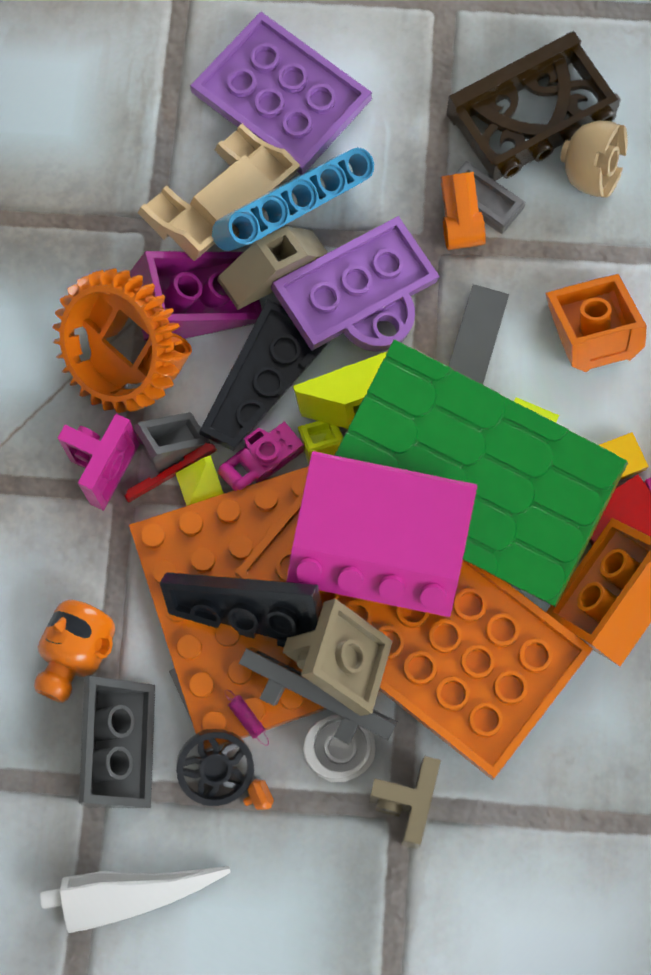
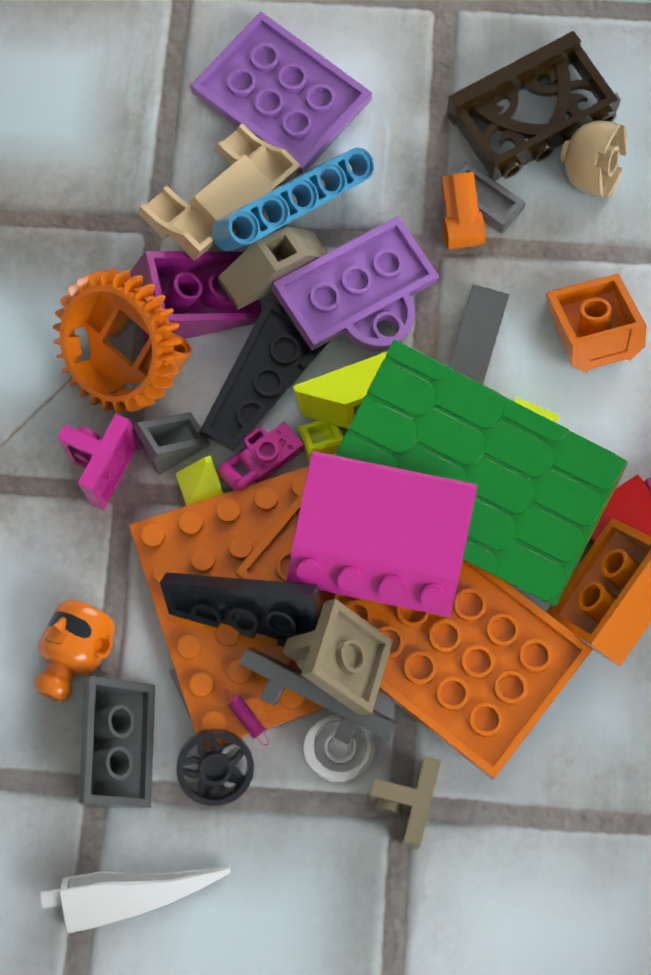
red piece [124,443,217,503] -> none
orange rock [243,779,274,810] -> none
yellow tile [599,432,649,480] -> none

